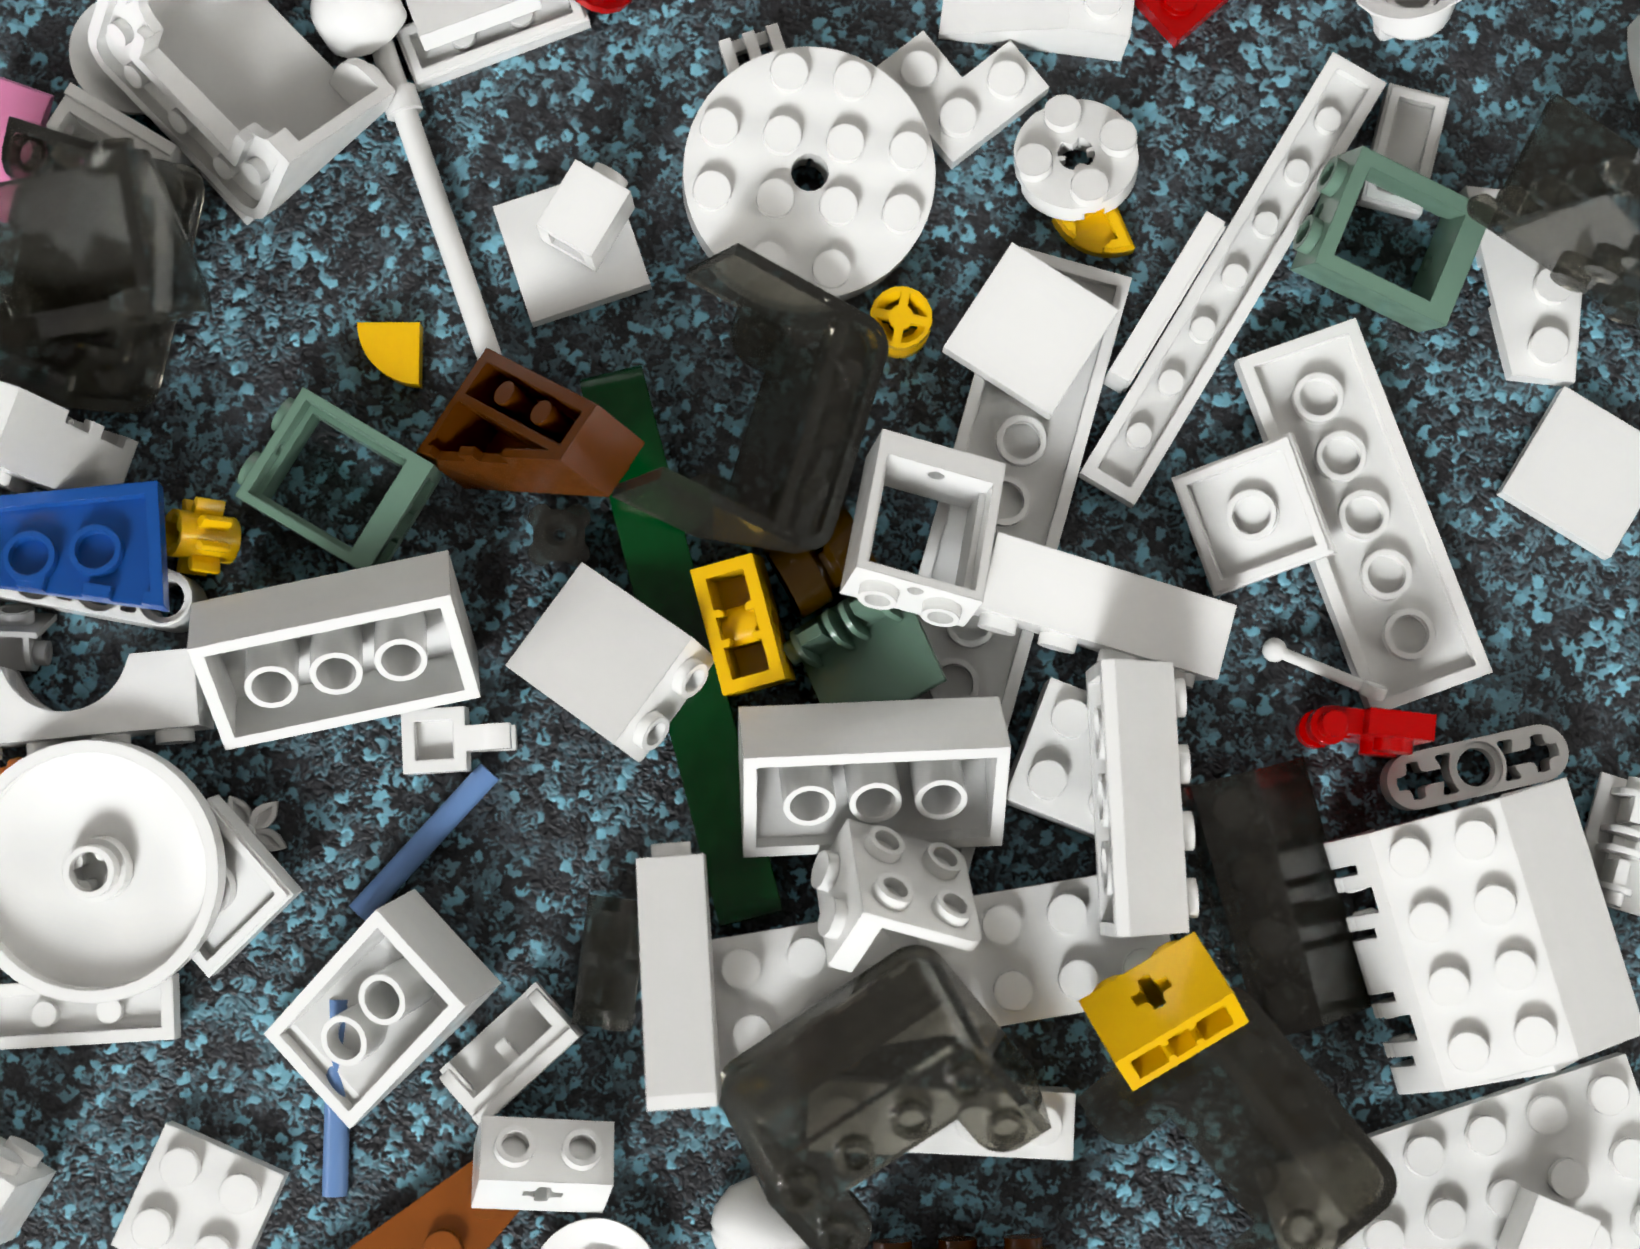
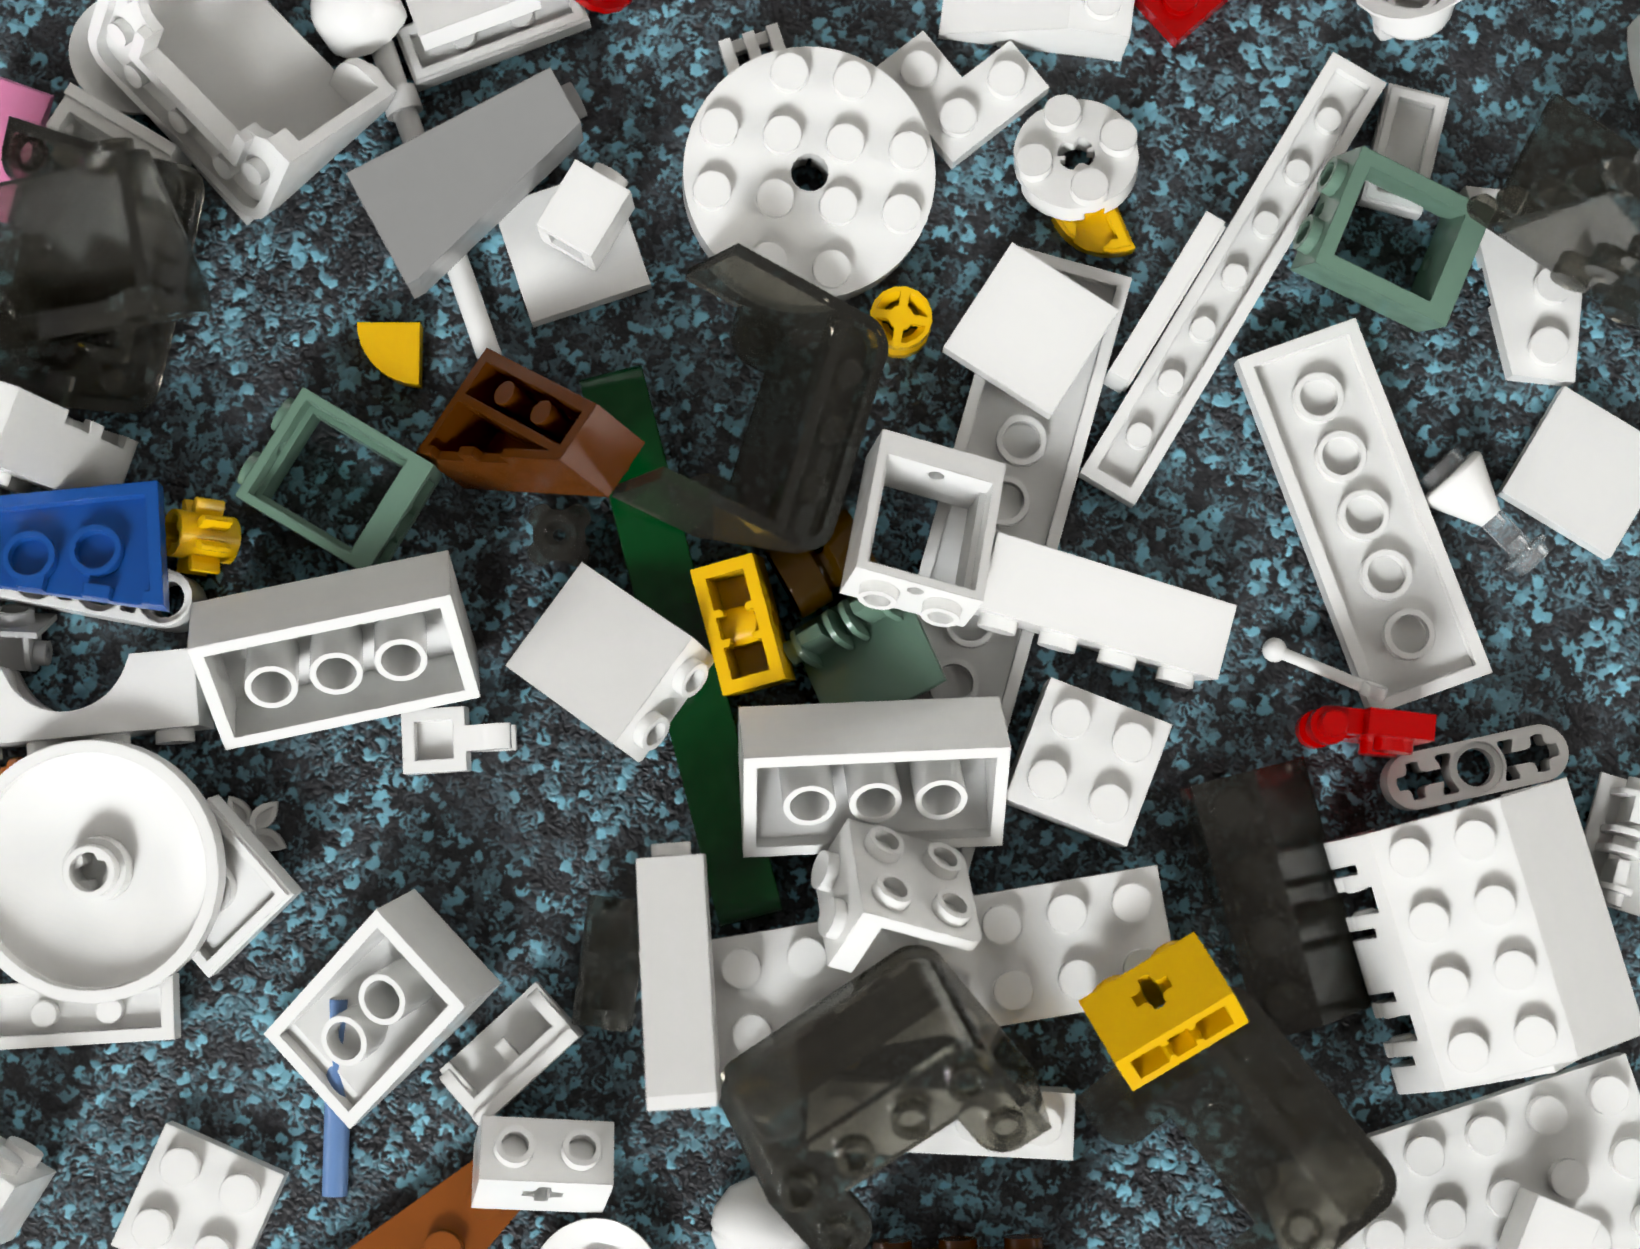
medium blue bar [349,762,499,921] -> none
white slope [1085,659,1199,937] -> none
white tile [1171,432,1338,597] -> none
none -> light grey slope [346,67,587,299]
none -> piece [1419,446,1550,577]

